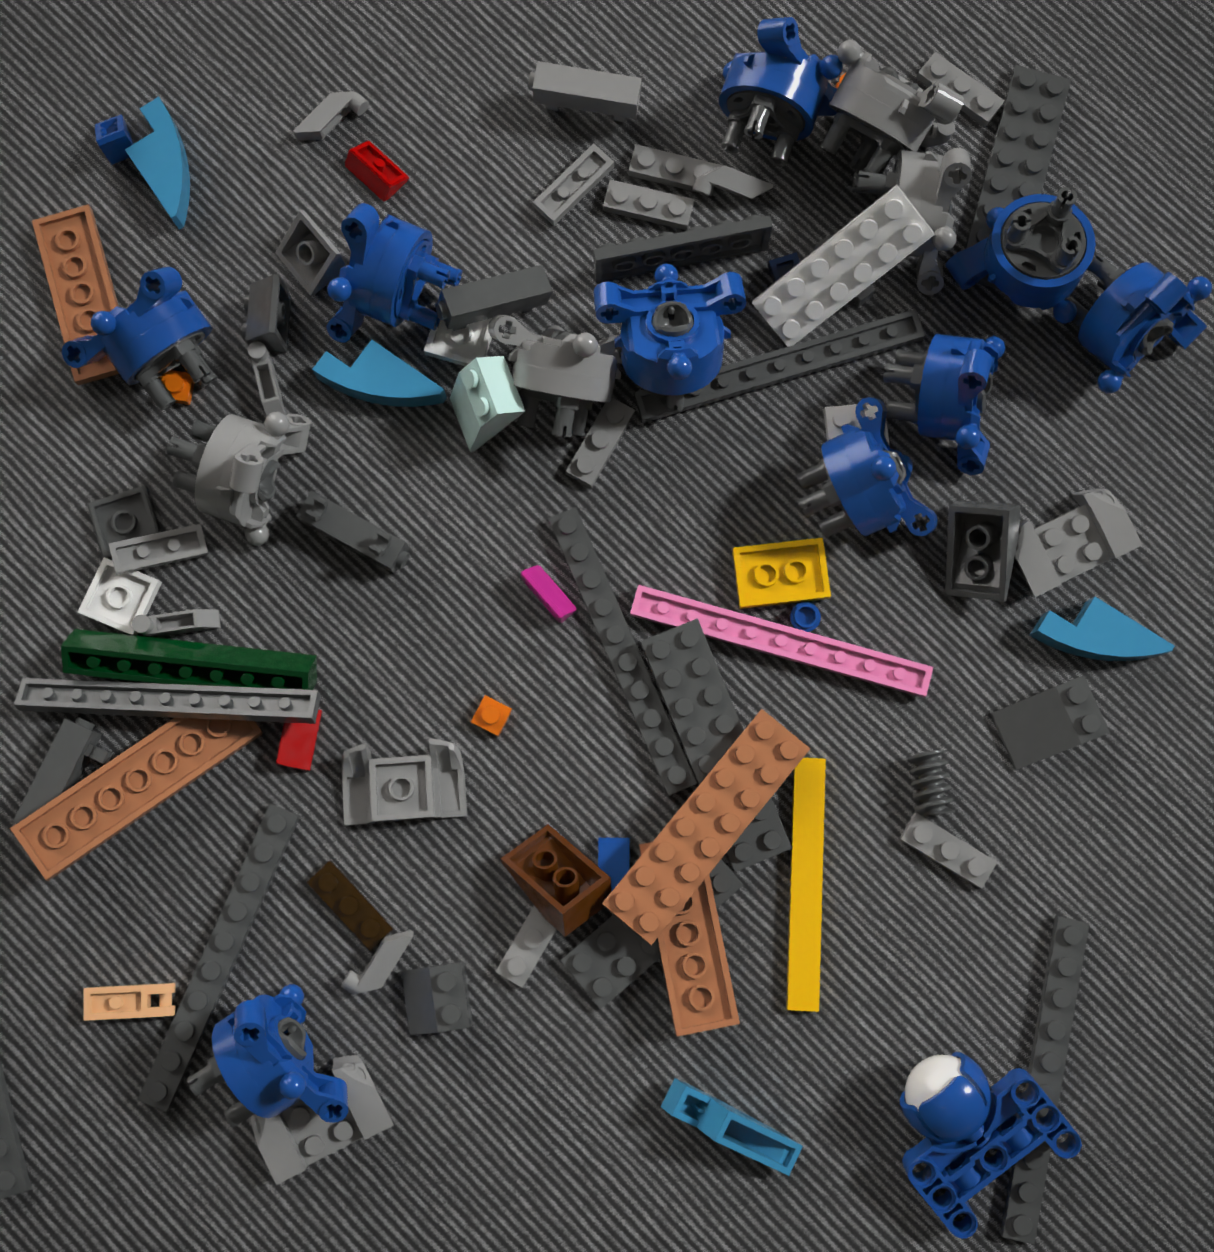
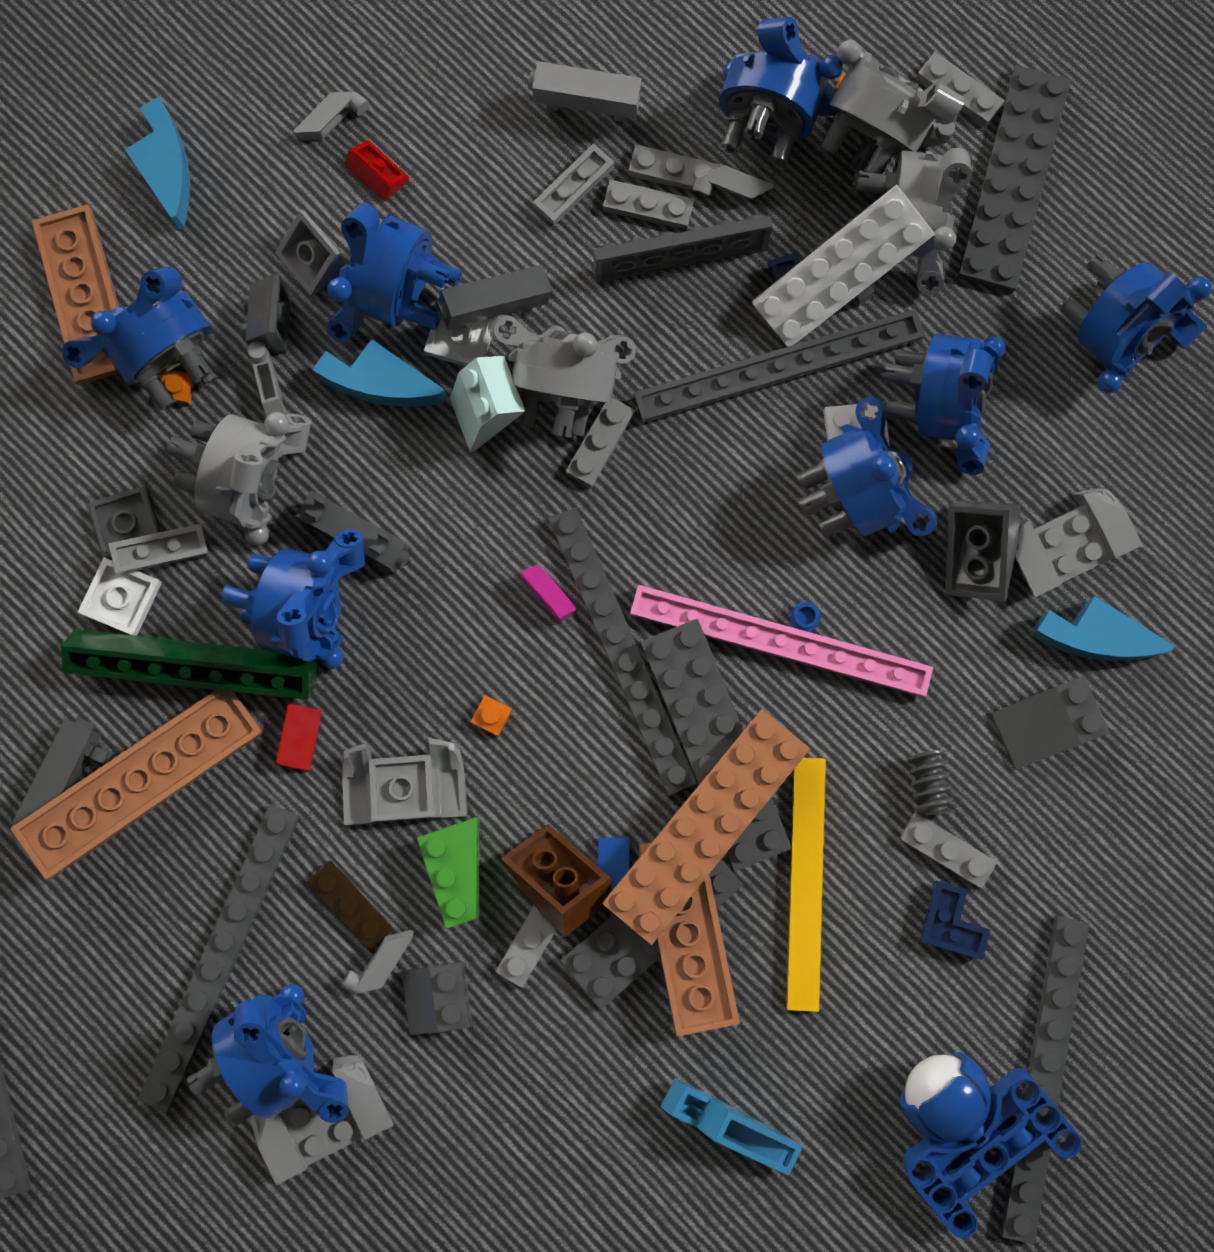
dark grey plate [14,678,321,724] -> none
light nougat plate [84,983,176,1021] -> none
blue slope [95,114,134,165] -> none
light grey piece [132,609,221,636] -> none
blue piece [593,263,746,412] -> none
yellow plate [732,538,831,609] -> none
piece [945,187,1096,324] -> none
none -> blue piece [221,529,365,669]
none -> bright green wedge [417,817,480,929]
none -> dark blue plate [919,881,990,960]

